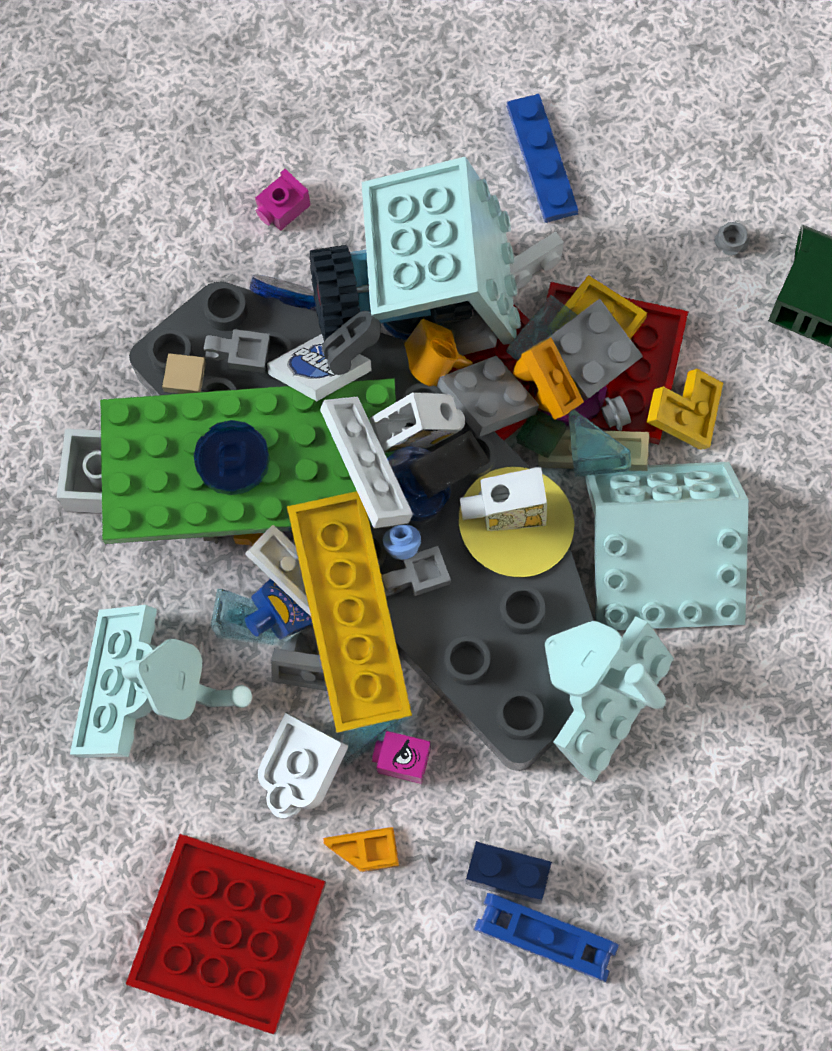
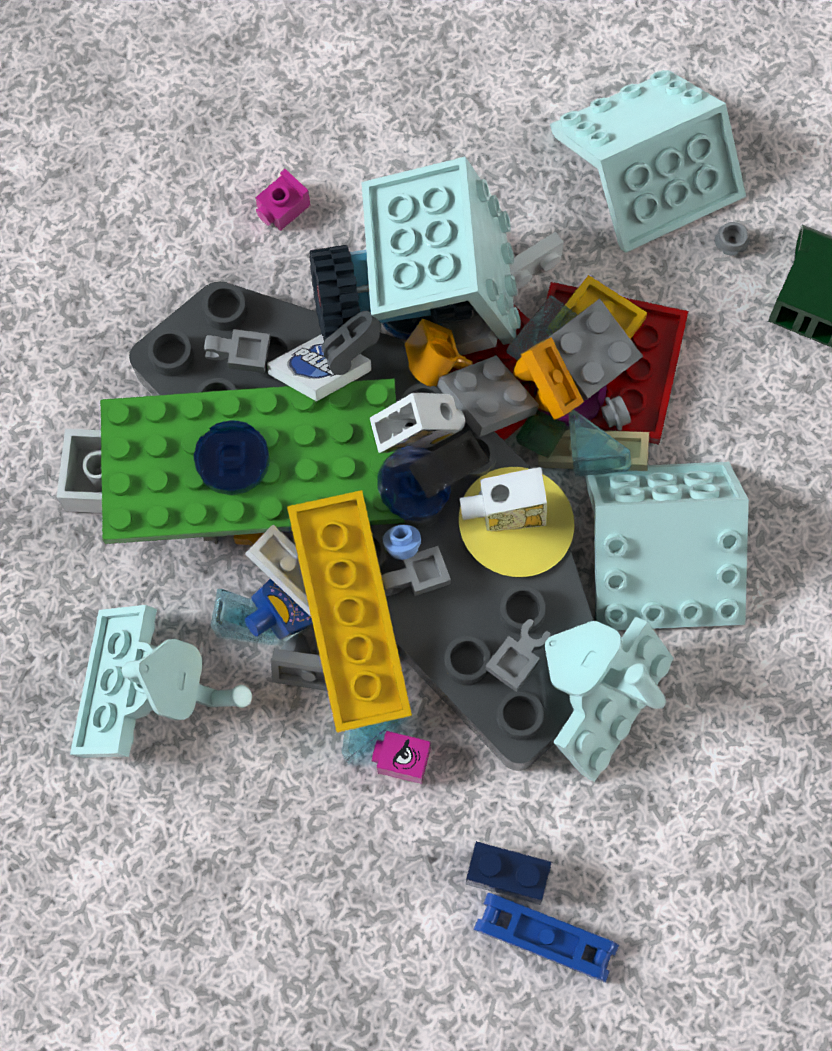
red plate [125,834,326,1035] -> none
tan tile [162,353,206,394] -> none
clear blue tile [249,275,316,309] -> none
white plate [258,713,349,819] -> none
white plate [320,397,413,528] -> none
light orange tile [323,827,399,872] -> none
blue plate [507,94,578,223] -> none
yellow plate [647,369,723,450] -> none
none -> light grey plate [485,619,550,692]
none -> light aqua bracket [550,70,746,253]

